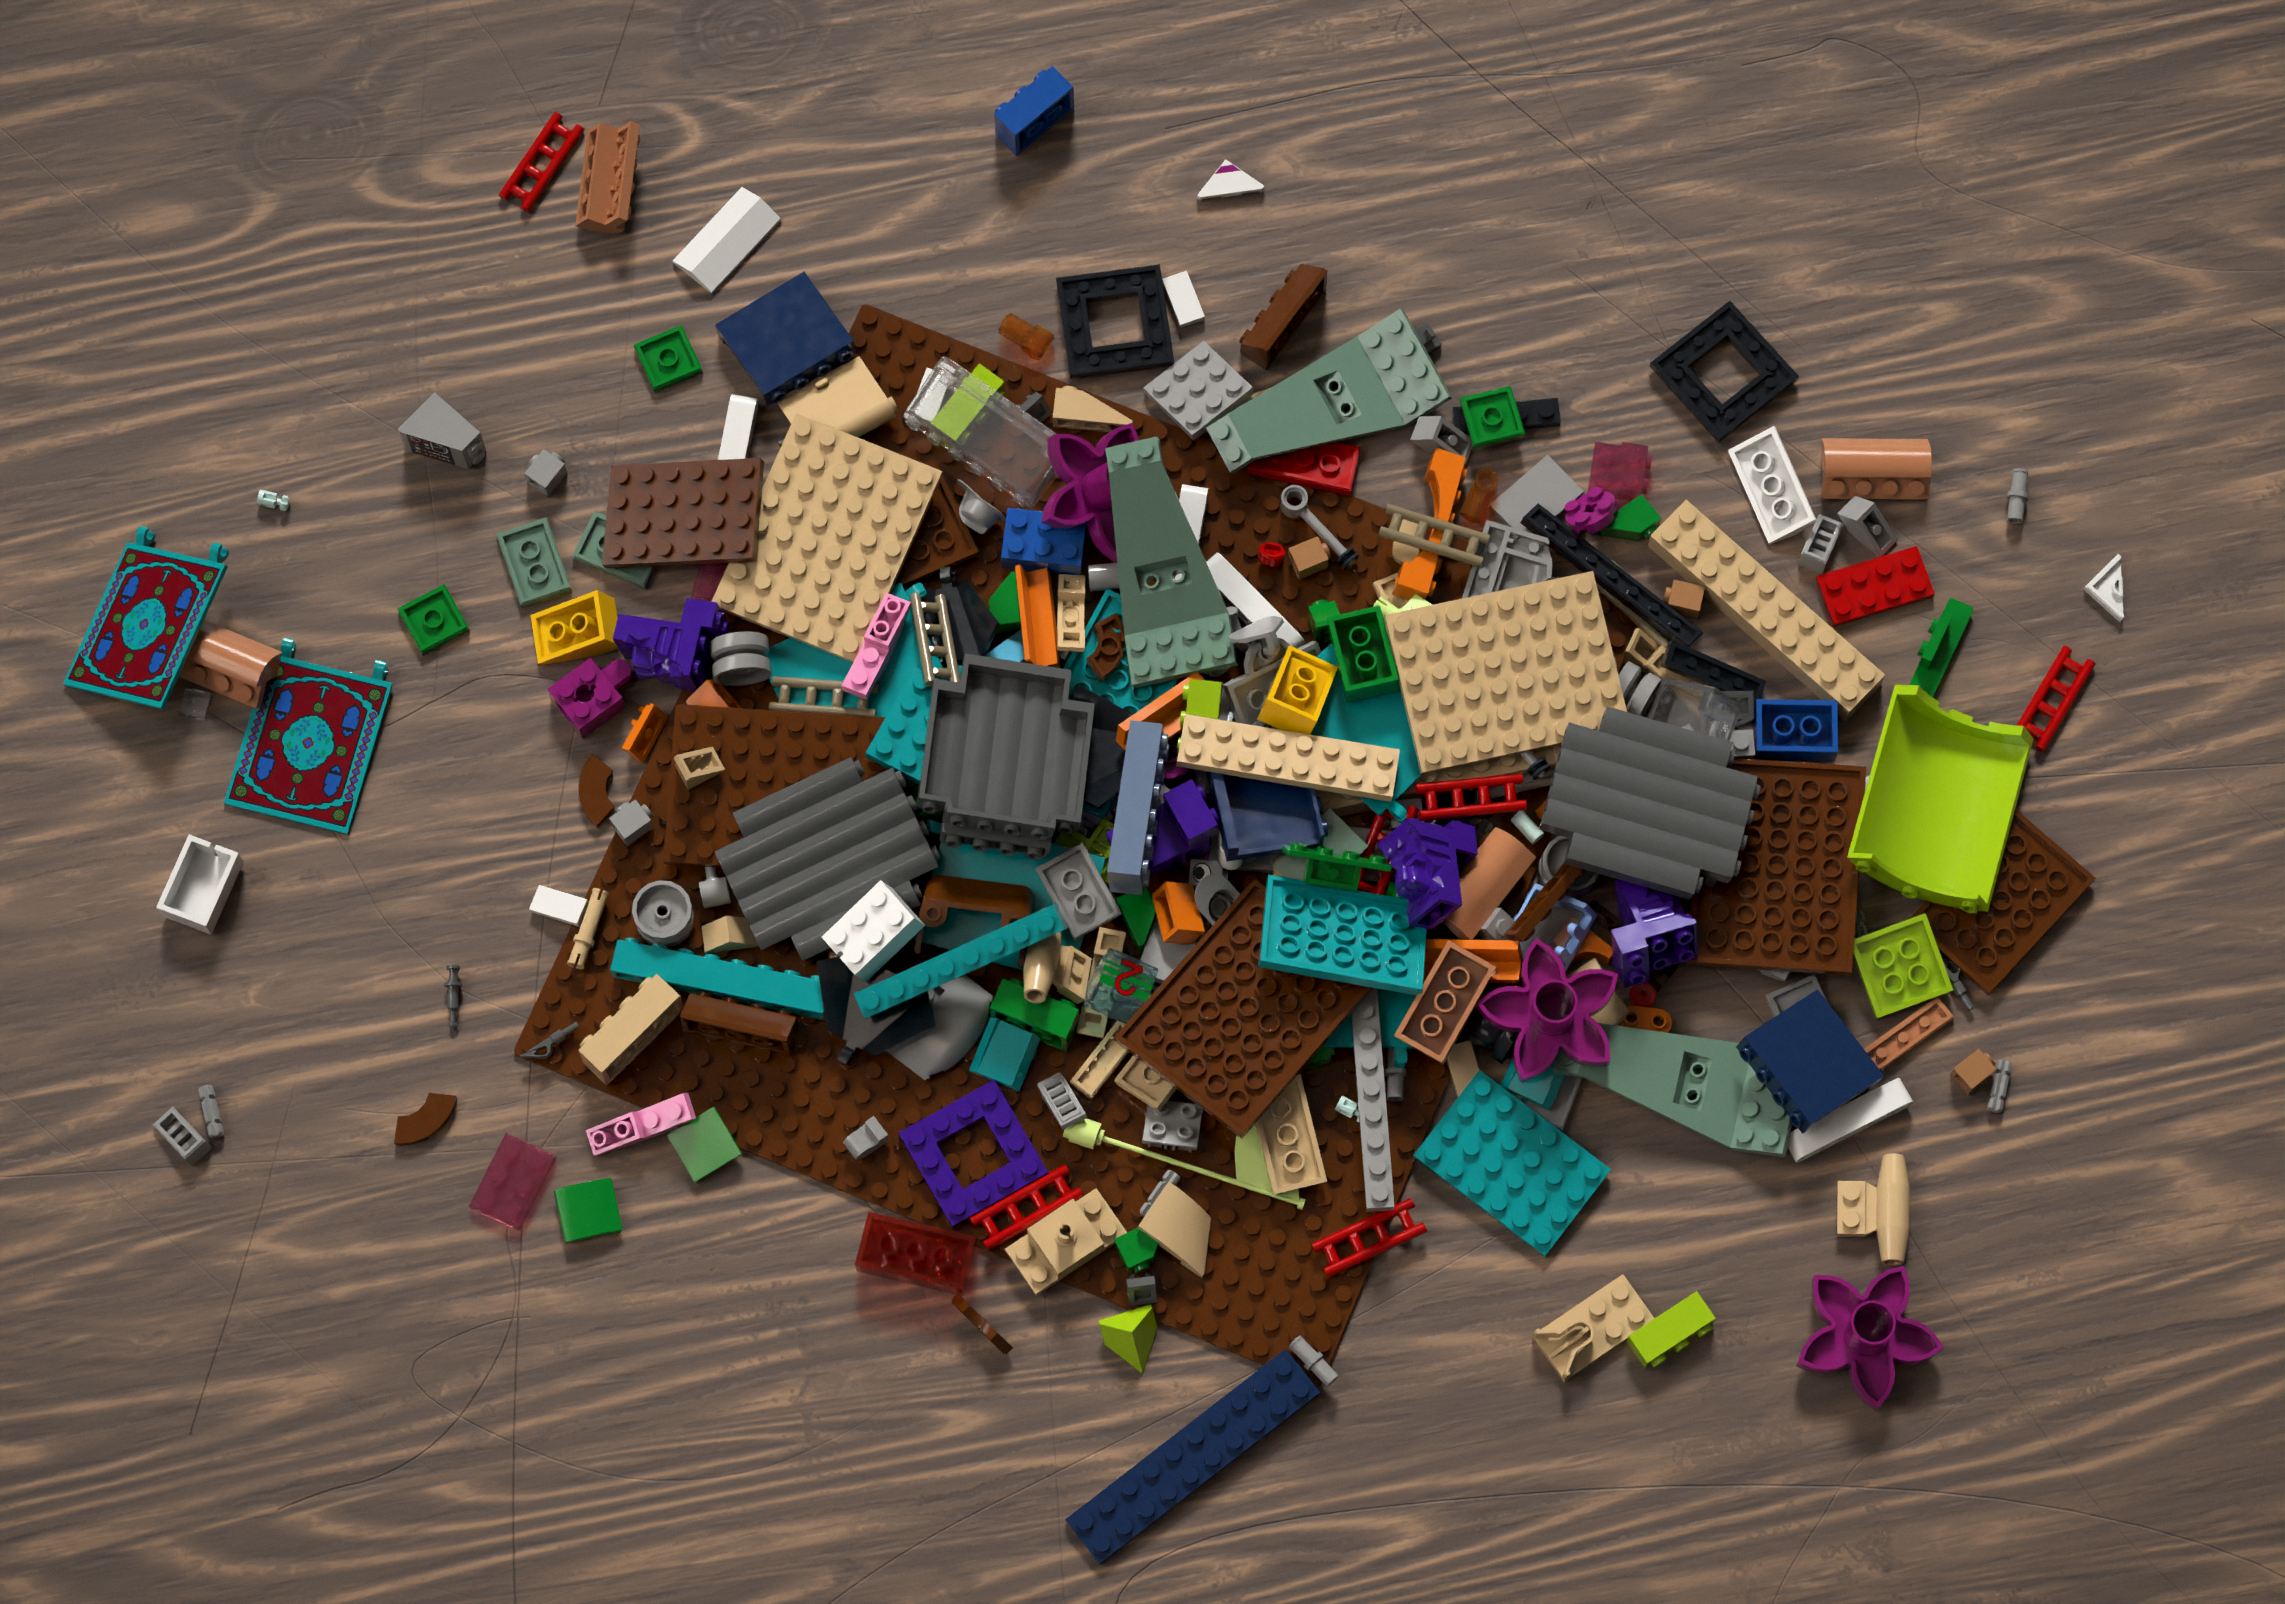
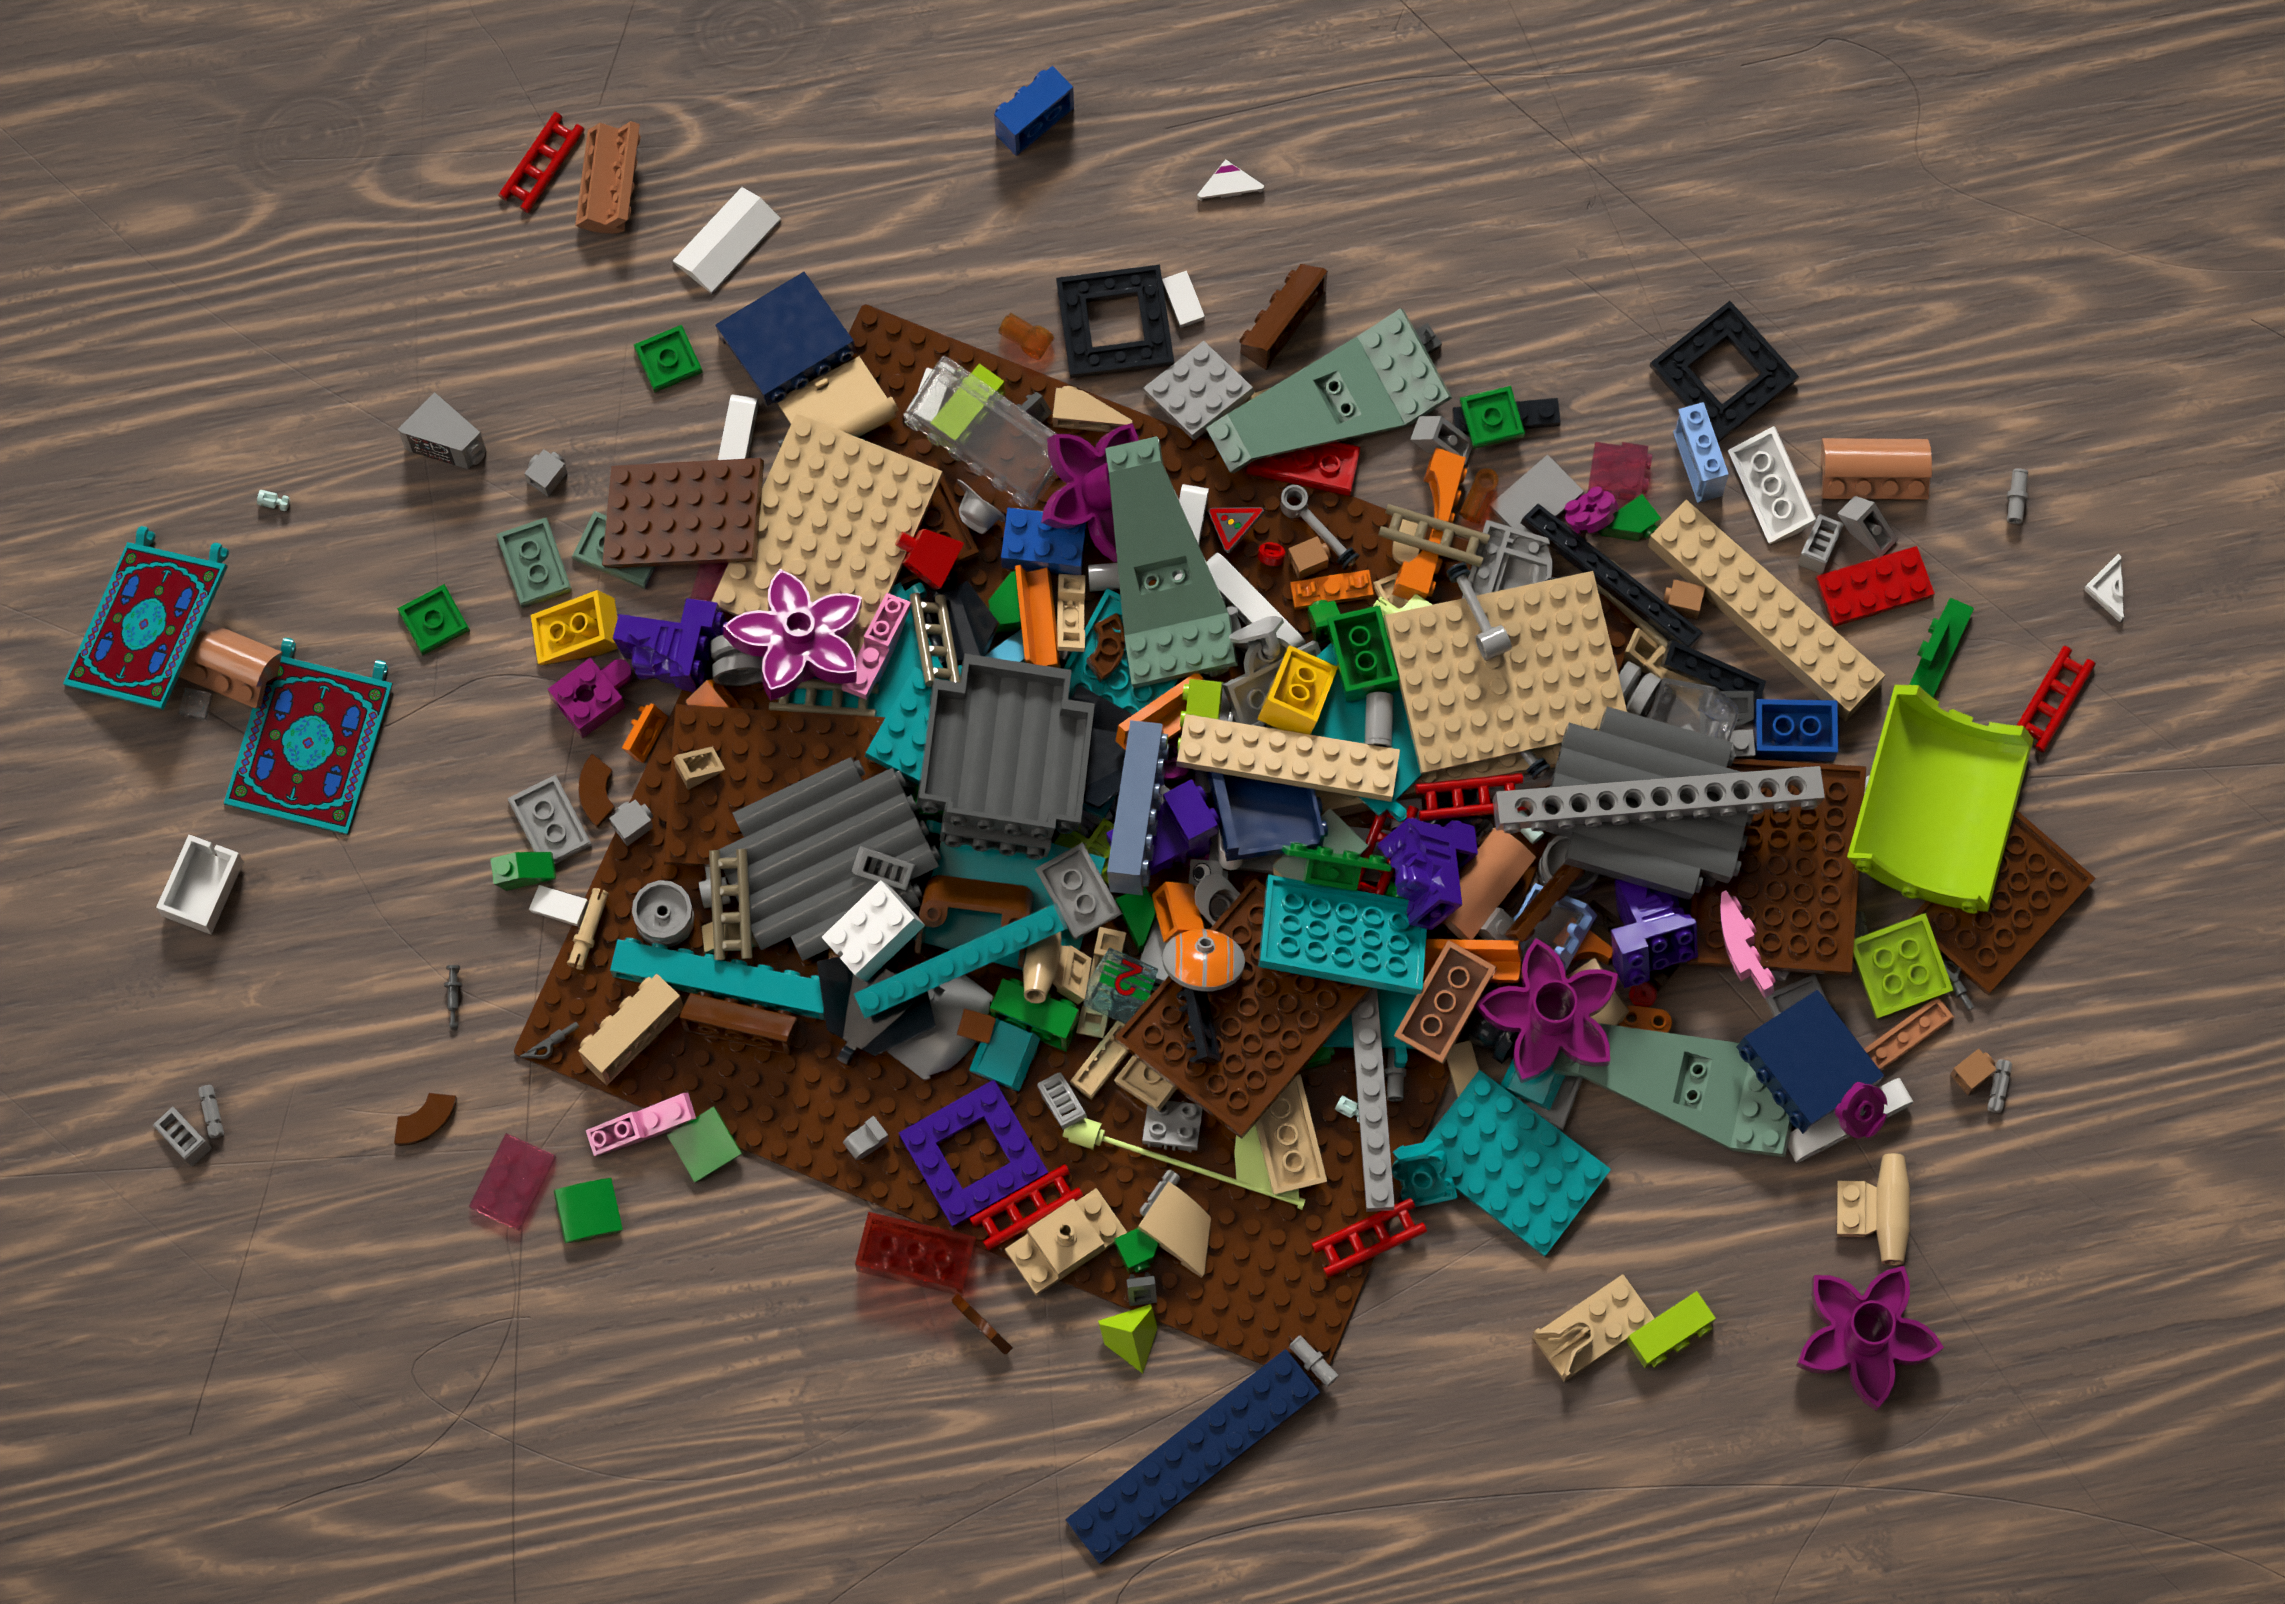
none -> green slope [490,852,556,891]
none -> light grey tile [507,775,592,864]
none -> dark tan bar [709,849,752,960]
none -> magenta plant [723,569,862,701]
none -> light grey slope [852,846,915,891]
none -> red torso [895,529,964,590]
none -> dark orange slope [957,1009,996,1044]
none -> dish [1162,929,1245,991]
none -> black plate [1176,987,1221,1065]
none -> piece [1208,507,1264,553]
none -> orange plate [1290,570,1374,610]
none -> light grey pin [1365,692,1393,748]
none -> teal slope [1391,1138,1458,1207]
none -> light grey piece [1446,562,1512,660]
none -> light grey brick [1493,766,1825,834]
none -> light blue window [1673,402,1729,503]
none -> bright pink slope [1720,890,1776,999]
none -> magenta plate [1835,1082,1888,1139]

